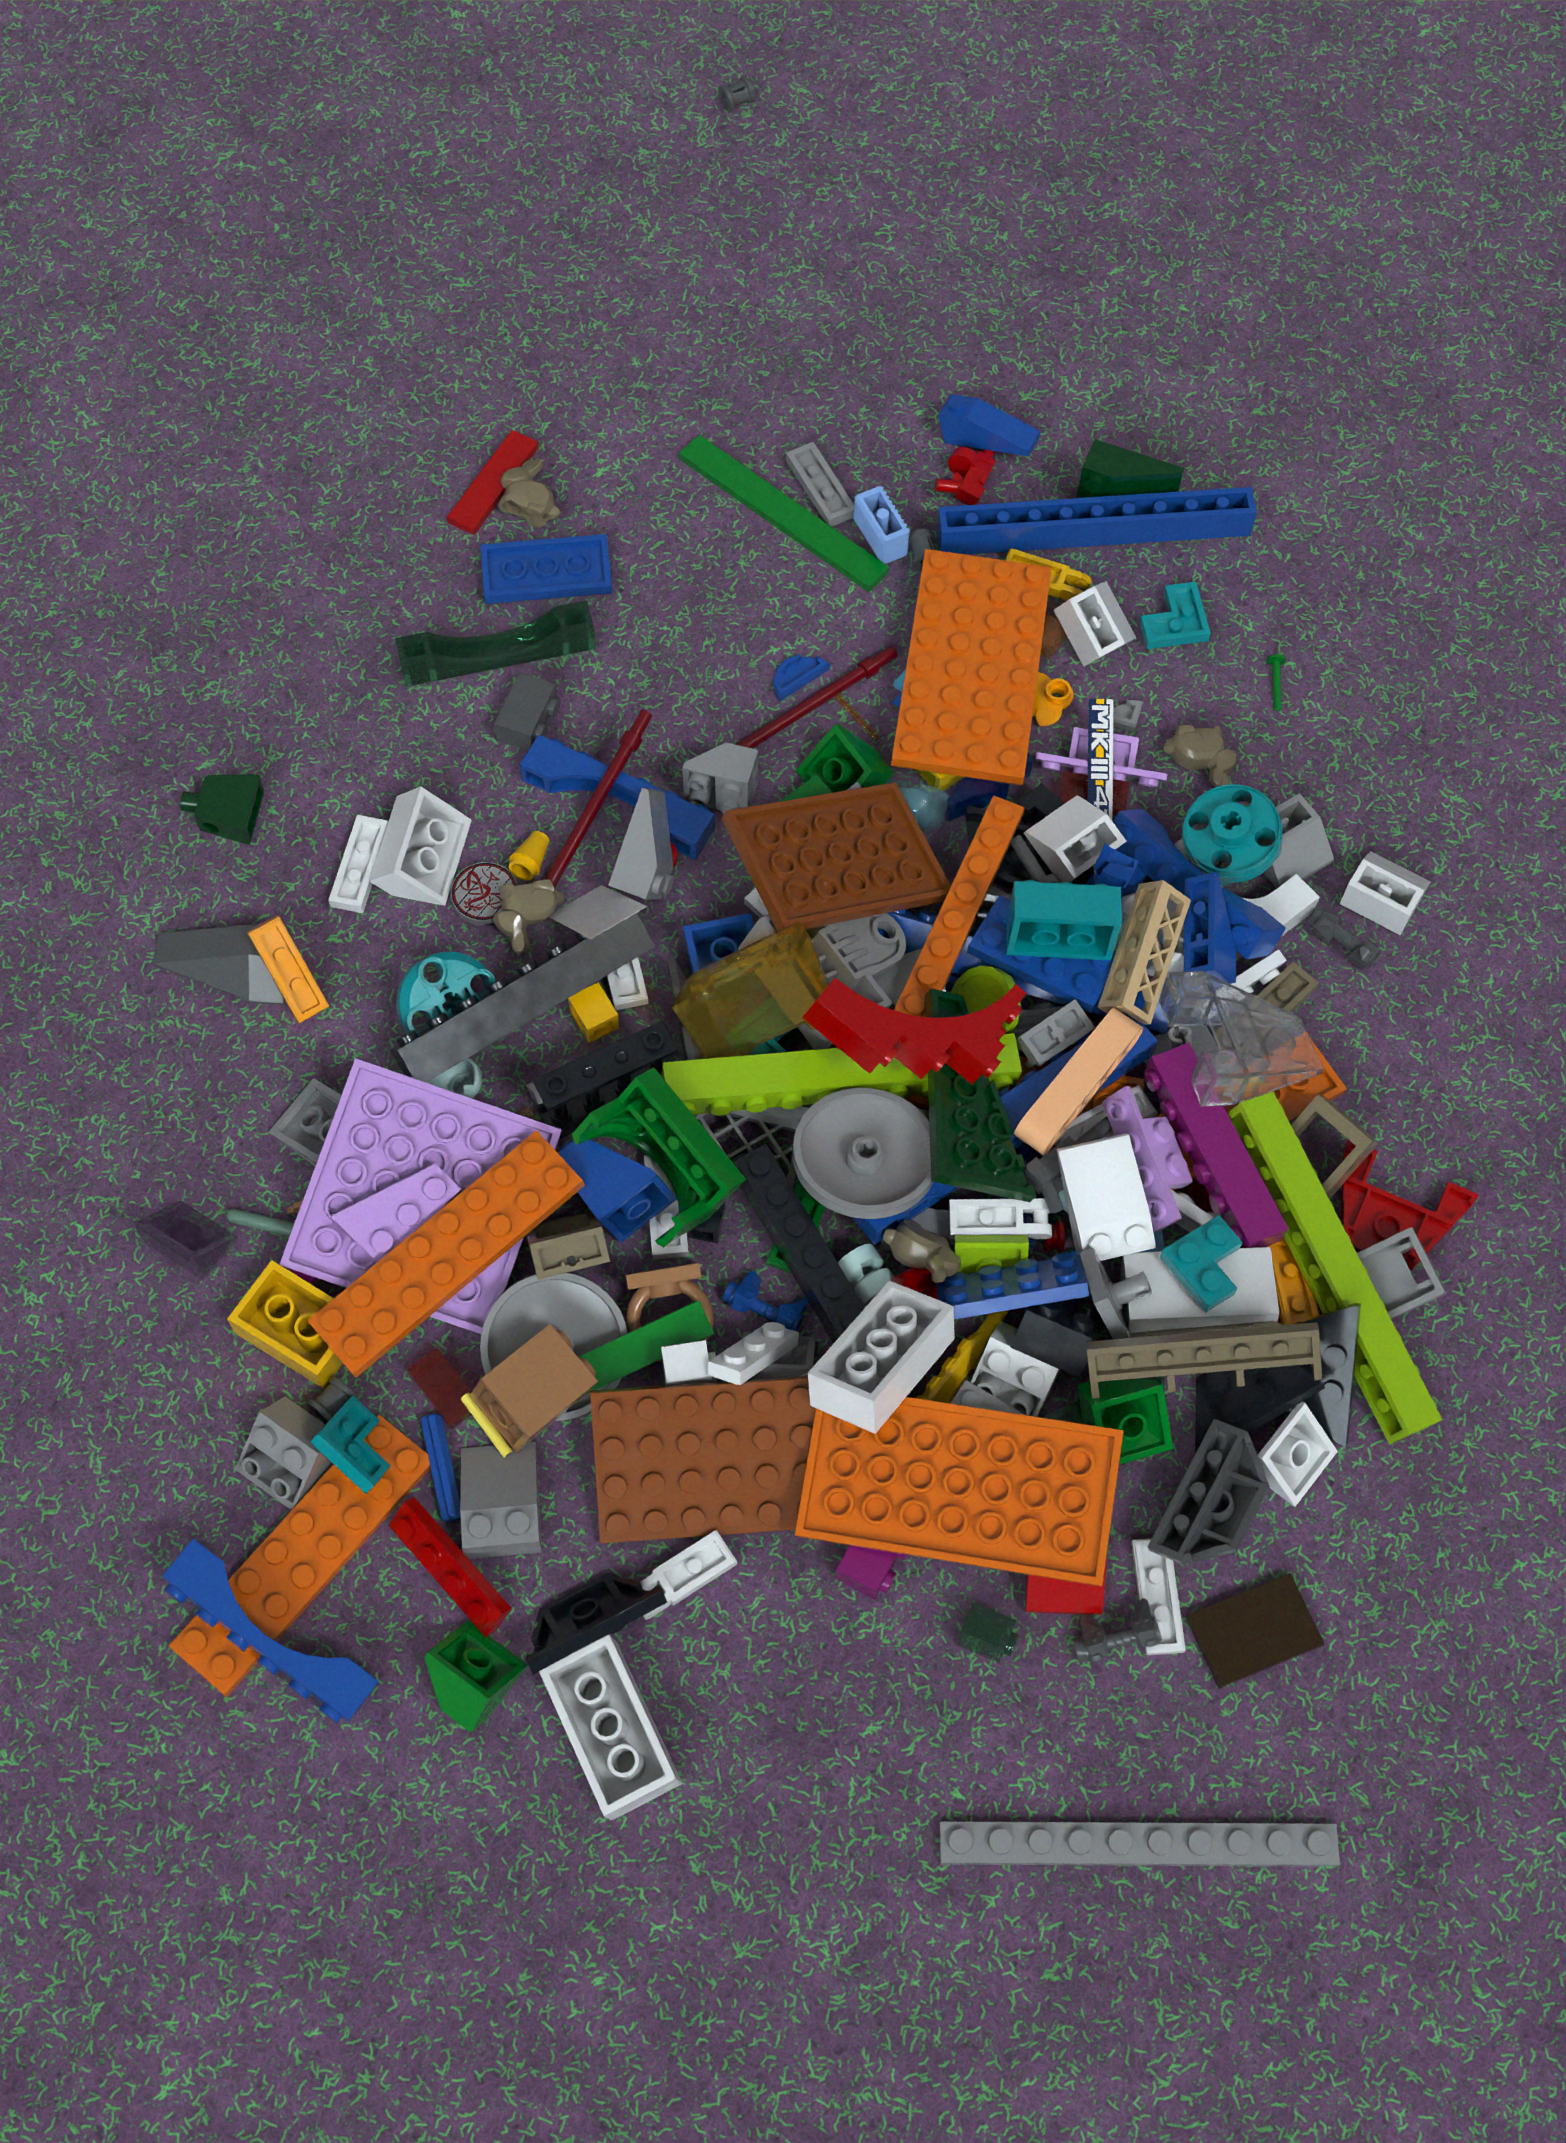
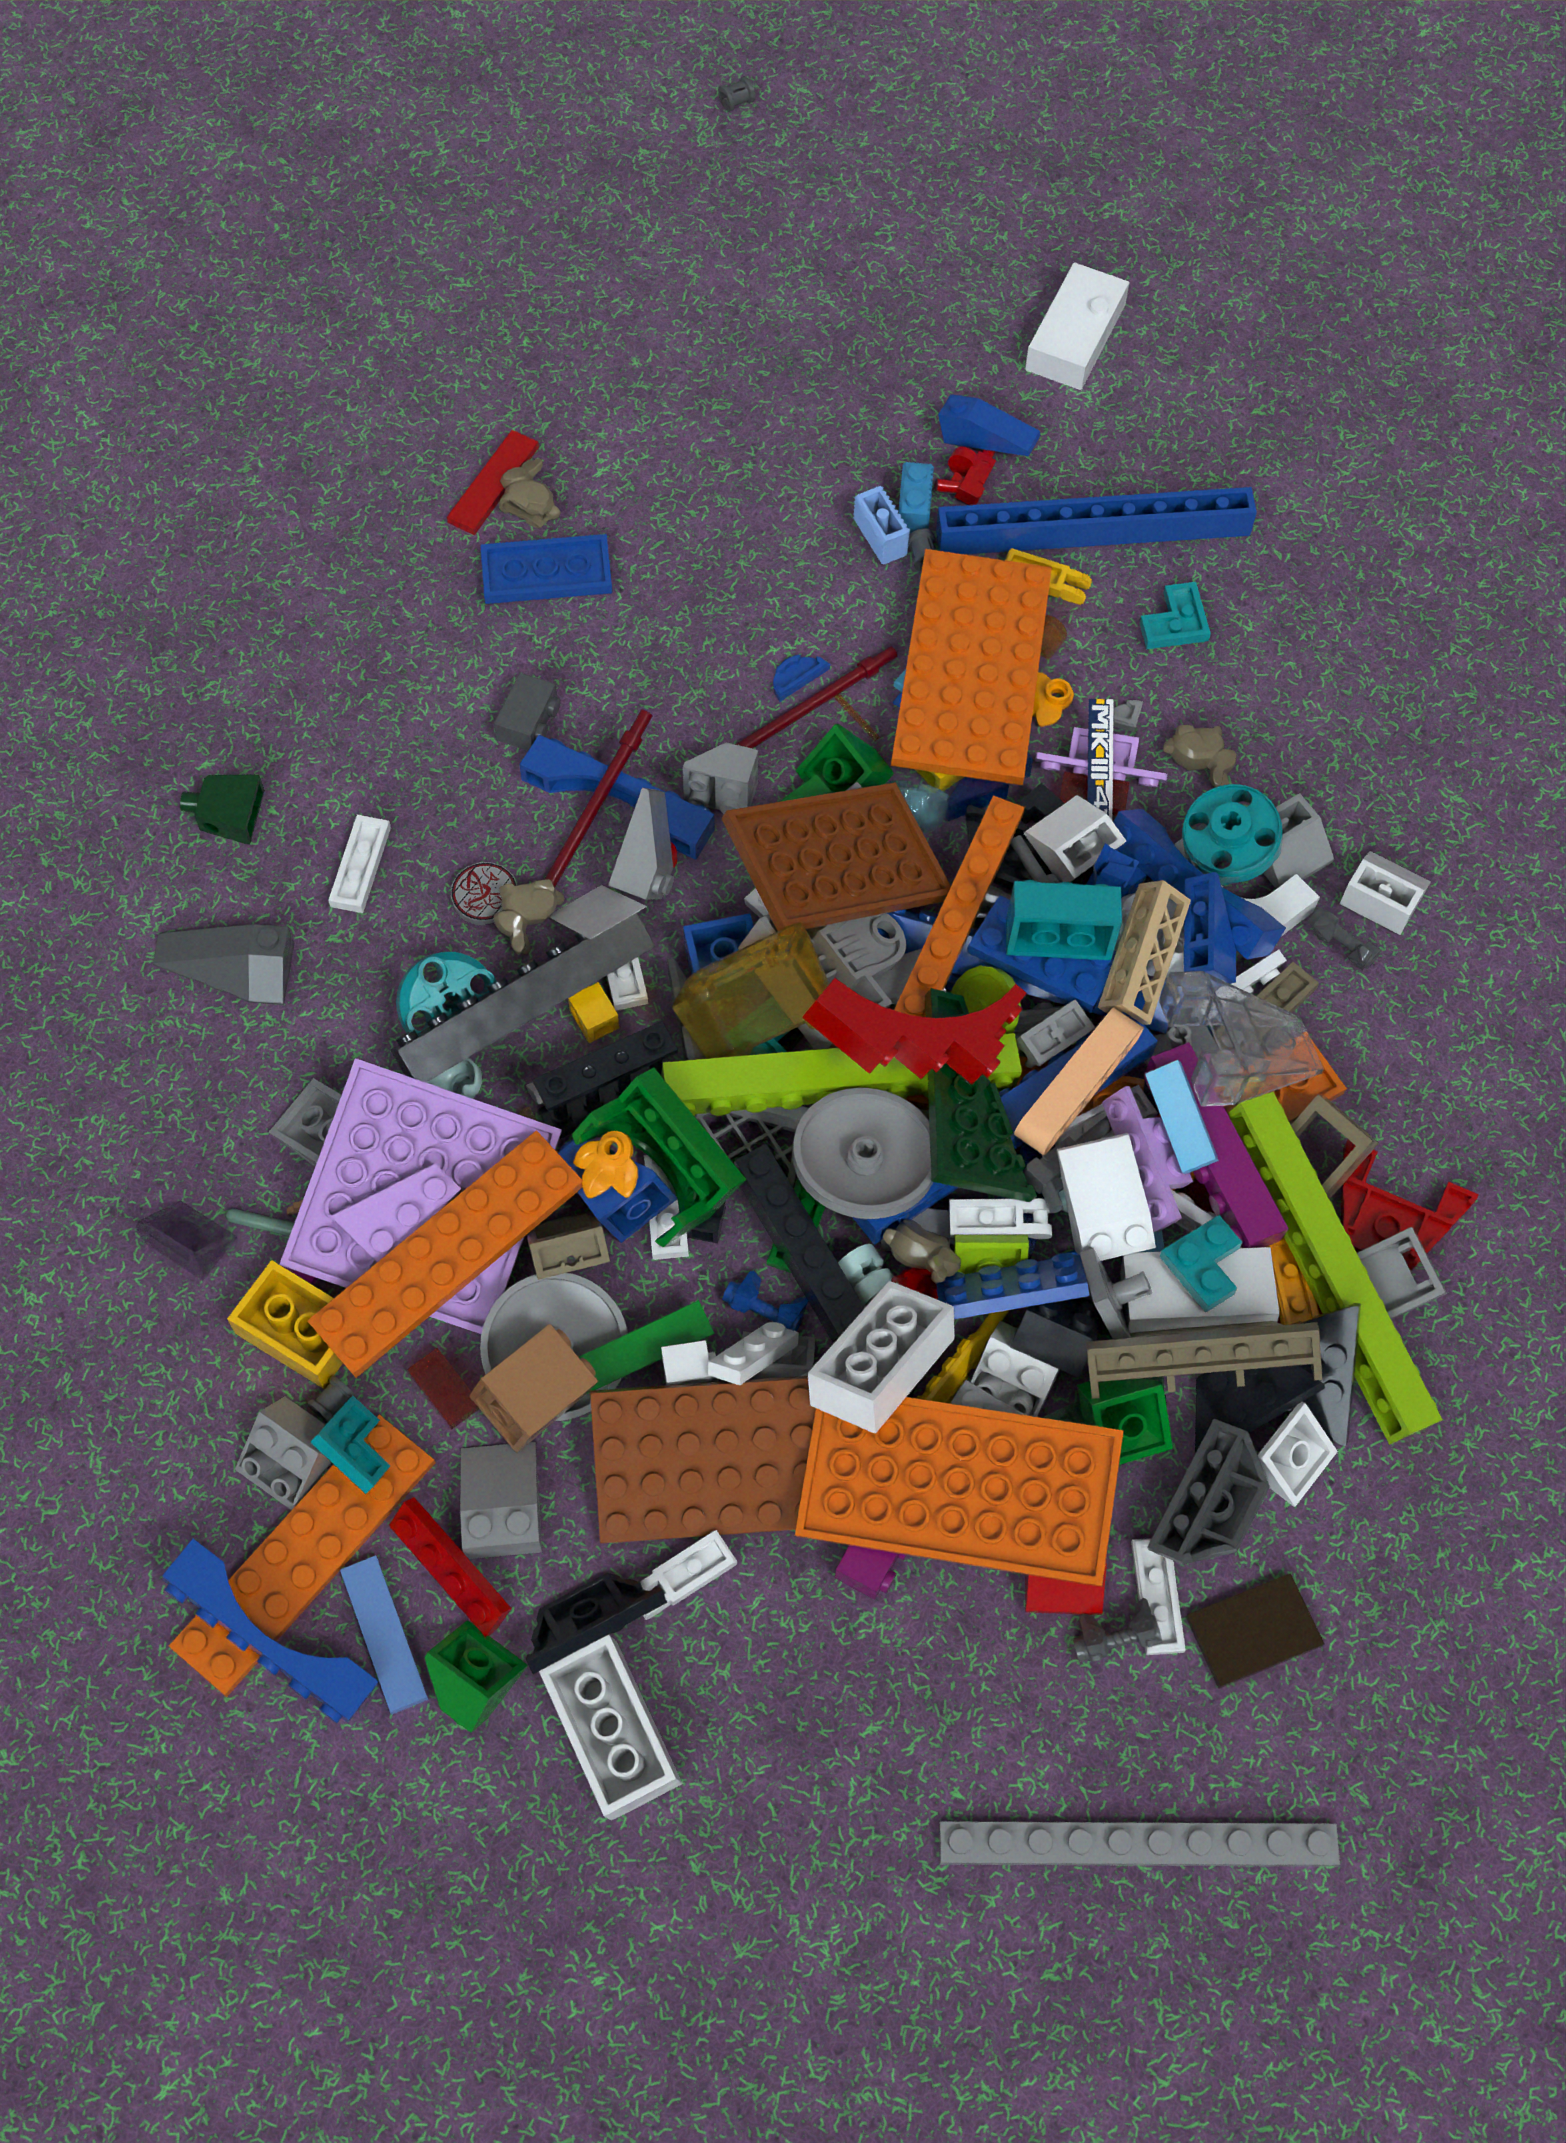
light orange tile [247,915,329,1023] -> none
white slope [369,786,472,906] -> none
clear green arch [395,600,596,687] -> none
blue axle [420,1413,461,1522] -> none
light yellow piece [461,1392,513,1458] -> none
yellow cone [509,831,550,881] -> none
medium nougat tile [625,1263,714,1363] -> none
green tile [679,435,889,592] -> none
light grey plate [786,442,855,527] -> none
clear green brick [956,1602,1019,1663] -> none
red bush [1043,1220,1065,1252] -> none
white slope [1054,581,1136,667] -> none
dark green slope [1077,439,1184,498] -> none
green pin [1266,654,1286,711] -> none
none -> medium blue tile [340,1555,428,1715]
none -> light orange plate [573,1131,638,1199]
none -> dark azure brick [898,462,934,534]
none -> white brick [1025,262,1130,390]
none -> medium azure tile [1145,1060,1219,1174]

